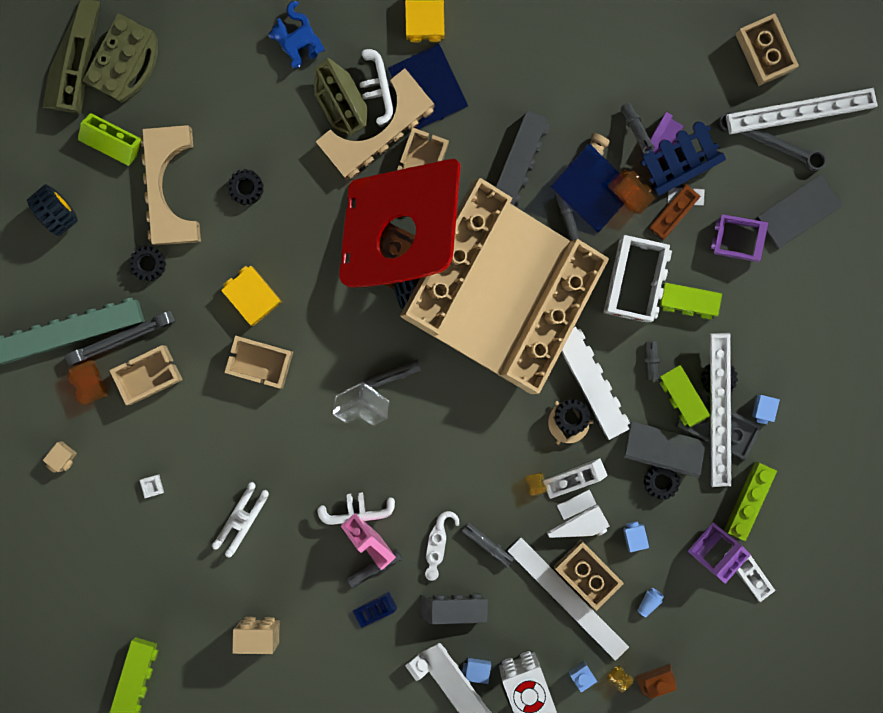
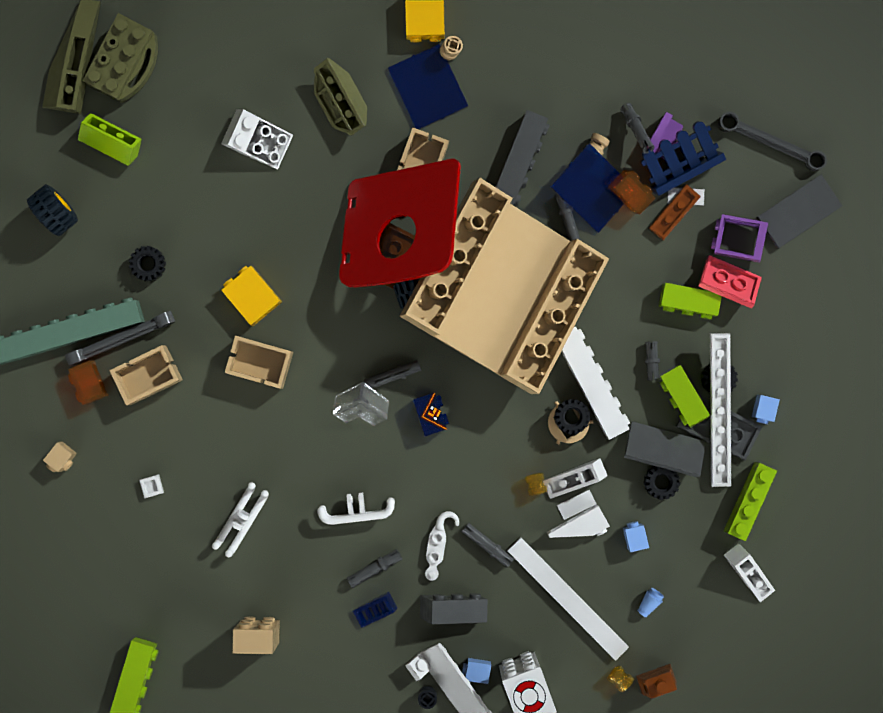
tan arch [140,125,201,246] -> none
black tyre [227,169,264,205] -> none
blue animal [268,1,325,69] -> none
tan arch [316,68,435,180] -> none
bright pink panel [341,513,396,570] -> none
white piece [359,49,394,127] -> none
tan brick [553,539,624,611] -> none
light blue brick [569,661,597,692] -> none
white hose [603,235,672,323] -> none
medium lavender window [688,523,751,584] -> none
white tile [725,88,878,134] -> none
tan brick [735,13,799,86] -> none
none -> white slope [221,109,293,170]
none -> brick [413,393,449,436]
none -> black wheel [418,686,437,709]
none -> tan wheel [440,36,463,60]
none -> coral tile [698,255,762,309]

